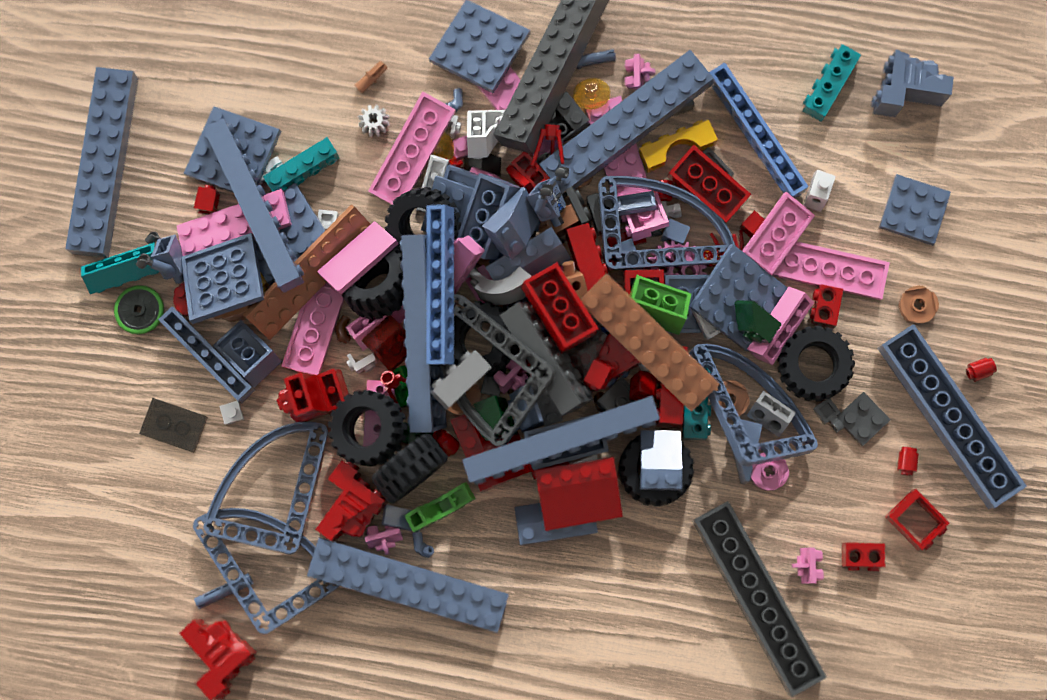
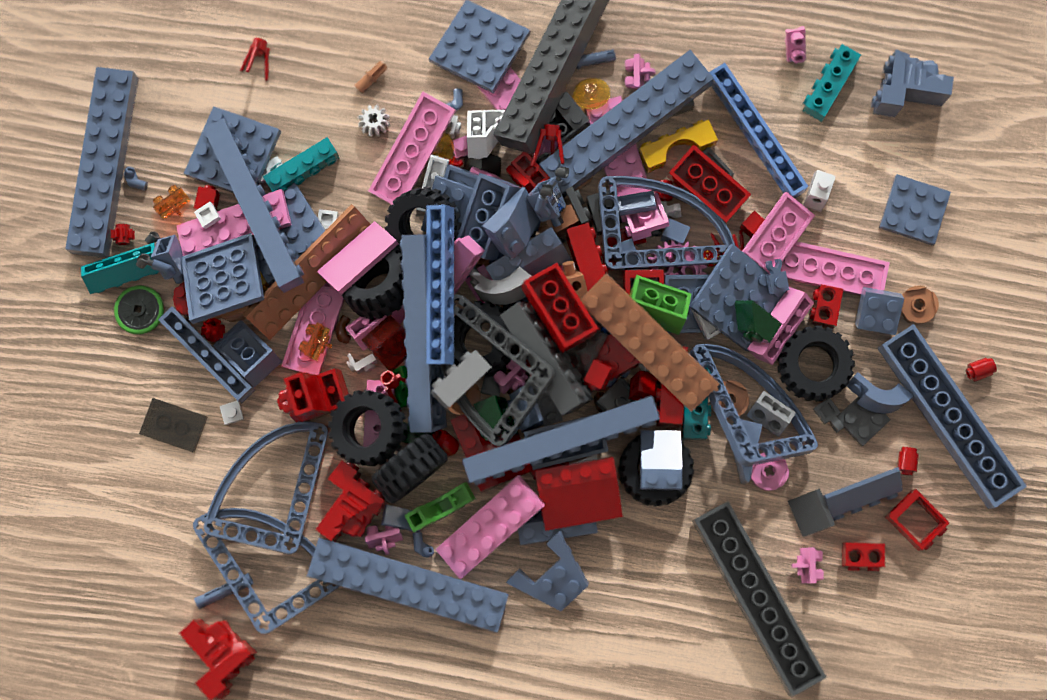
none -> red gear [110,224,135,246]
none -> sand blue arm [124,167,148,191]
none -> clear orange hips [153,185,190,219]
none -> white plate [194,202,221,229]
none -> red gear [201,318,225,342]
none -> red plant [240,37,270,81]
none -> clear orange hips [298,322,333,361]
none -> bright pink plate [435,475,545,580]
none -> sand blue wing [507,531,589,611]
none -> sand blue plate [765,259,789,294]
none -> bright pink hips [785,26,806,63]
none -> dark grey tile [788,488,835,537]
none -> sand blue slope [823,467,903,521]
none -> sand blue arch [847,372,914,414]
none -> sand blue brick [855,287,904,335]

